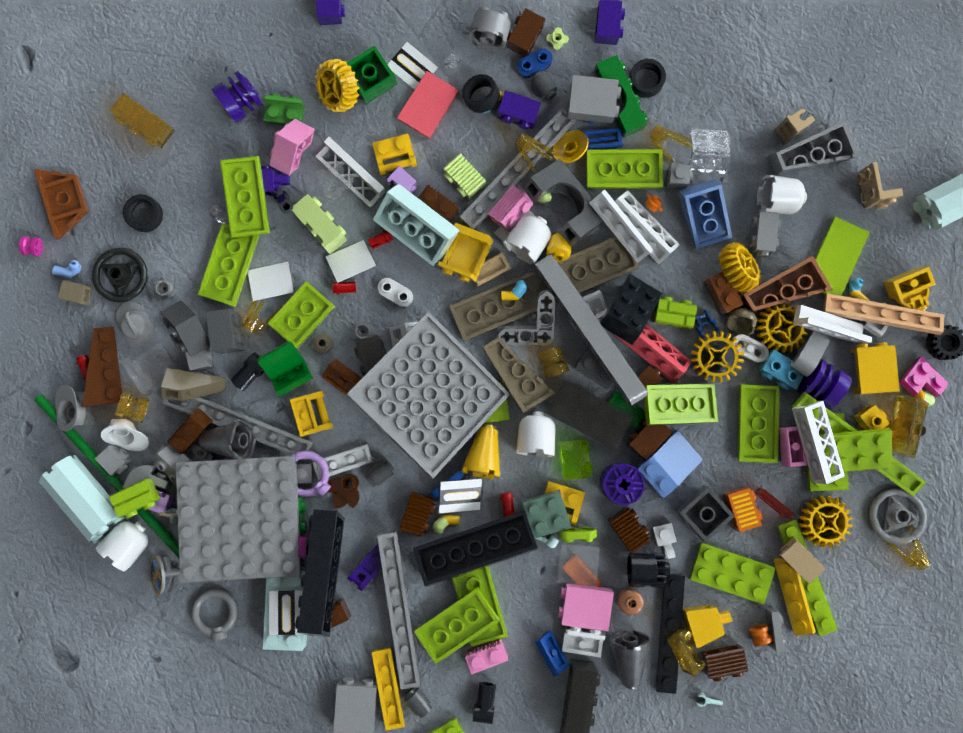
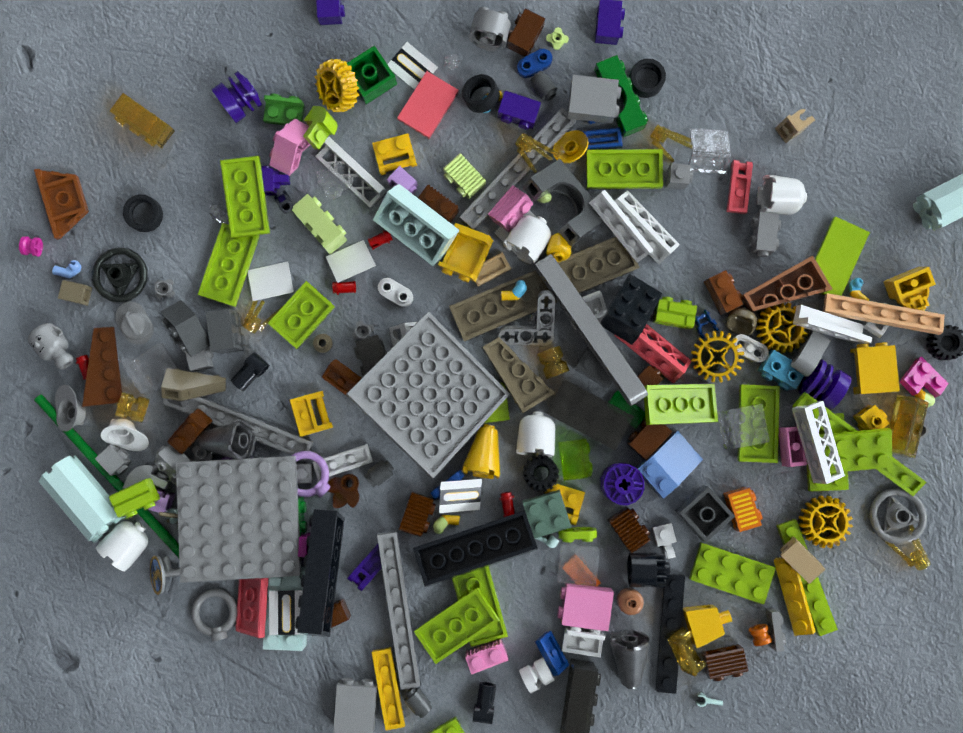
green bracket [257,342,313,397] -> none
orange plate [645,194,663,213] -> none
medium blue slope [678,179,733,249] -> none
yellow gear [718,242,761,293] -> none
clear red tile [755,488,794,519] -> none
light grey wedge [768,121,859,174] -> none
tan bracket [857,162,903,210] -> none
none -> light grey piece [28,323,74,370]
none -> coral tile [236,578,268,638]
none -> lime brick [303,106,338,150]
none -> white wheel [519,657,555,693]
none -> black tyre [523,455,559,492]
none -> clear bracket [717,404,770,449]
none -> coral plate [726,160,753,214]

